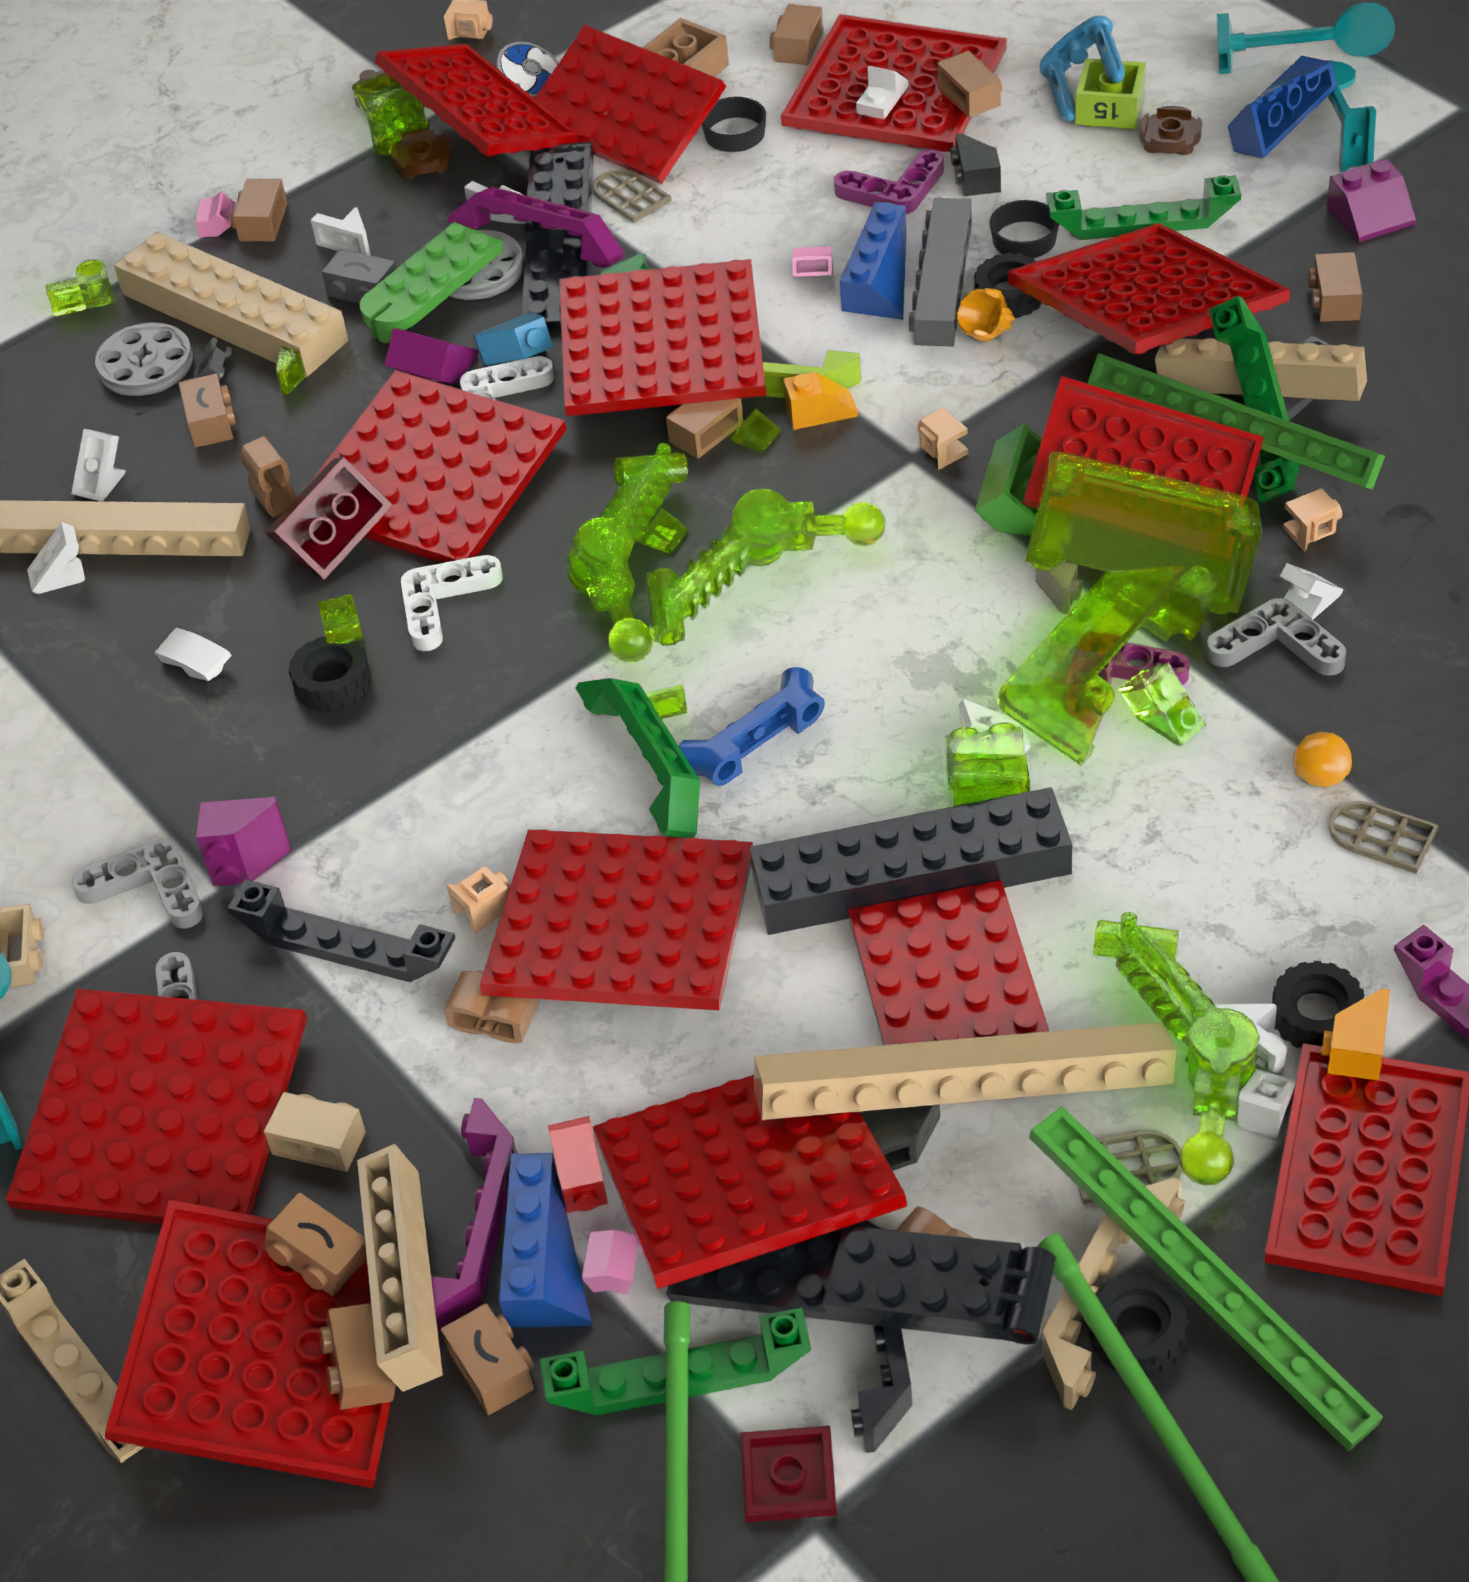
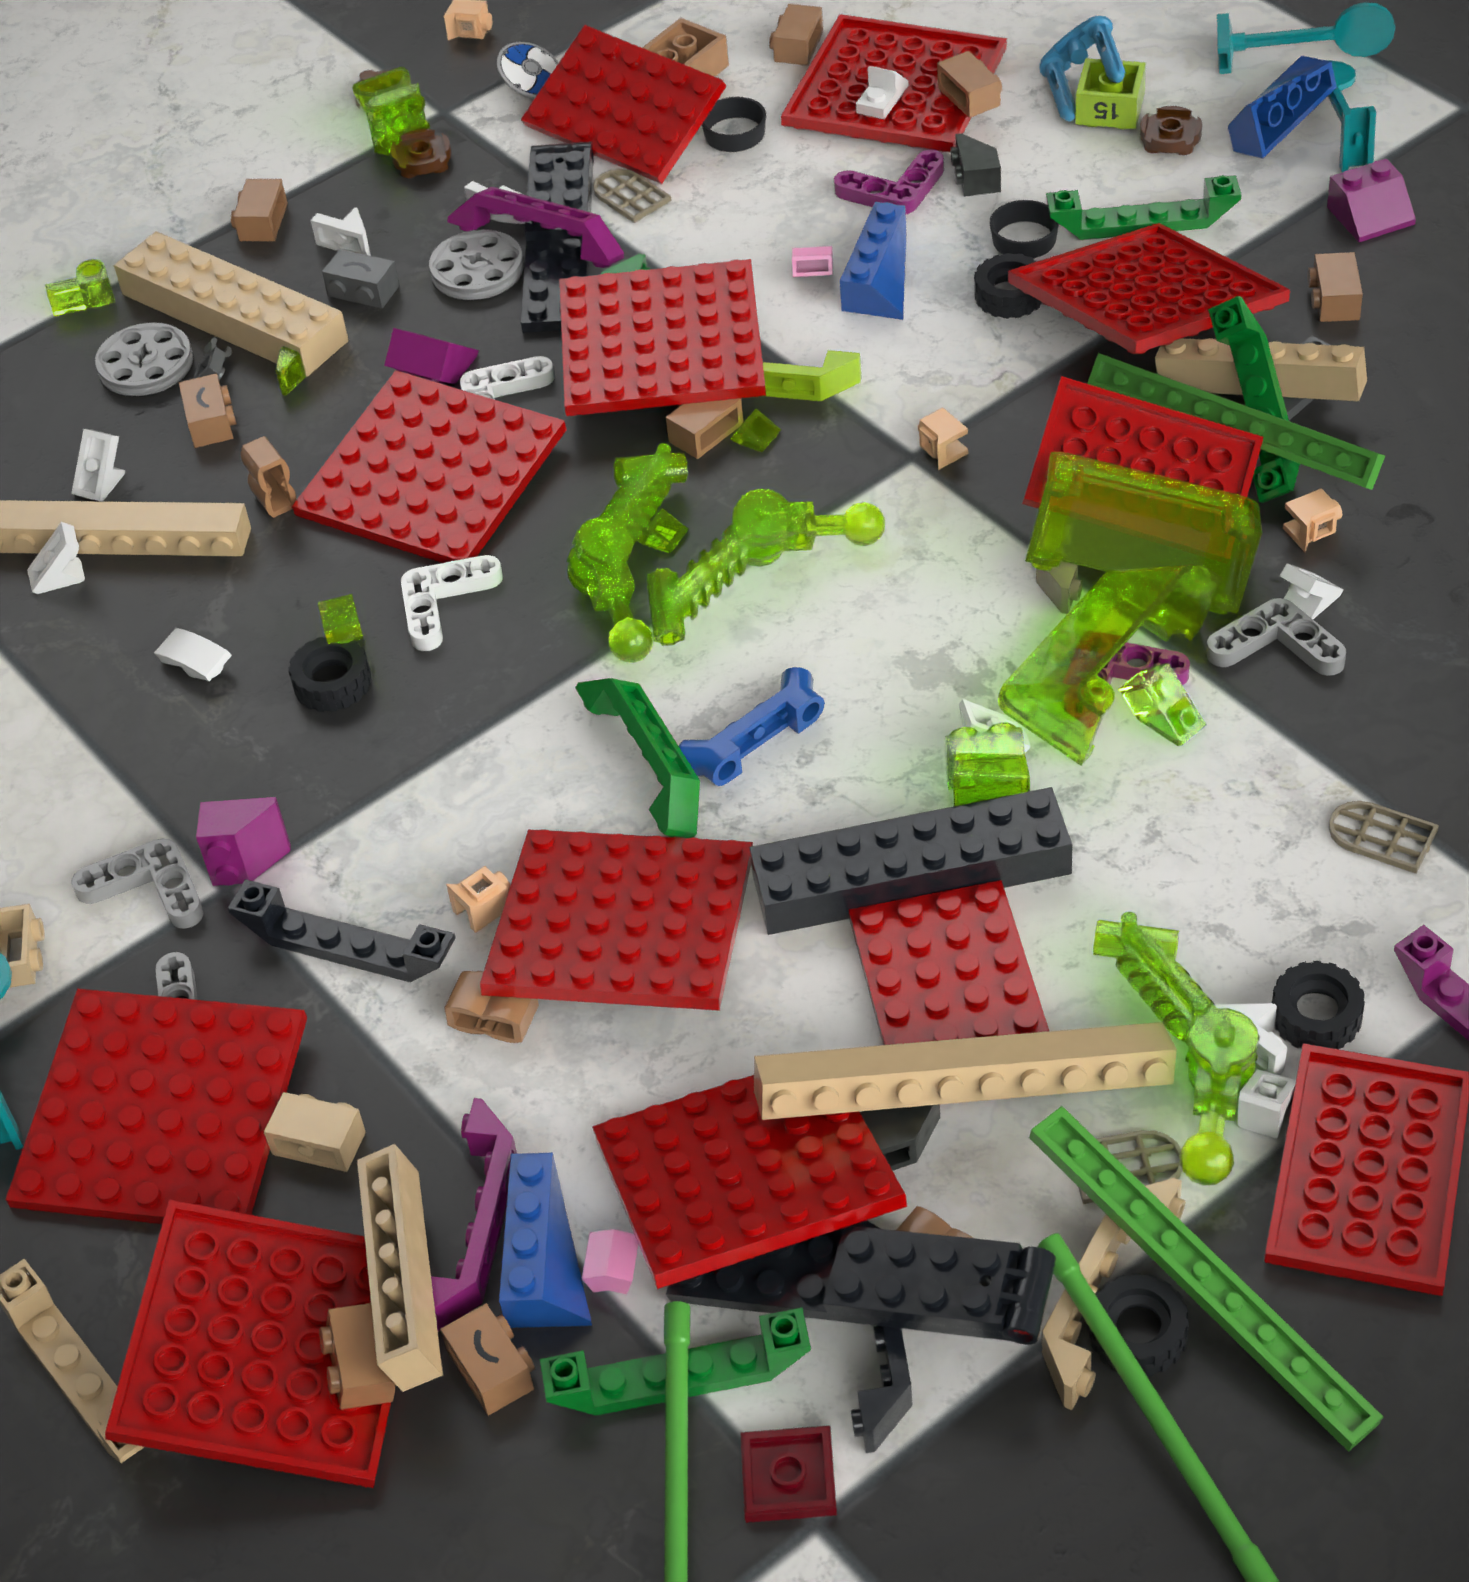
bright pink piece [195,191,235,237] -> none
medium nougat brick [264,1192,366,1297] -> none
slope [265,457,392,580] -> none
bright green plate [360,222,503,344] -> none
red plate [374,44,578,156] -> none
dark azure slope [473,312,553,366] -> none
slope [548,1116,608,1213] -> none
clear neon green slope [647,684,688,719] -> none
light orange slope [783,372,858,430] -> none
brick [909,198,972,347] -> none
light orange hair [957,288,1015,342] -> none
bright green slope [974,423,1053,538] -> none
light orange hair [1293,731,1352,788] -> none
light orange slope [1321,989,1390,1081] -> none

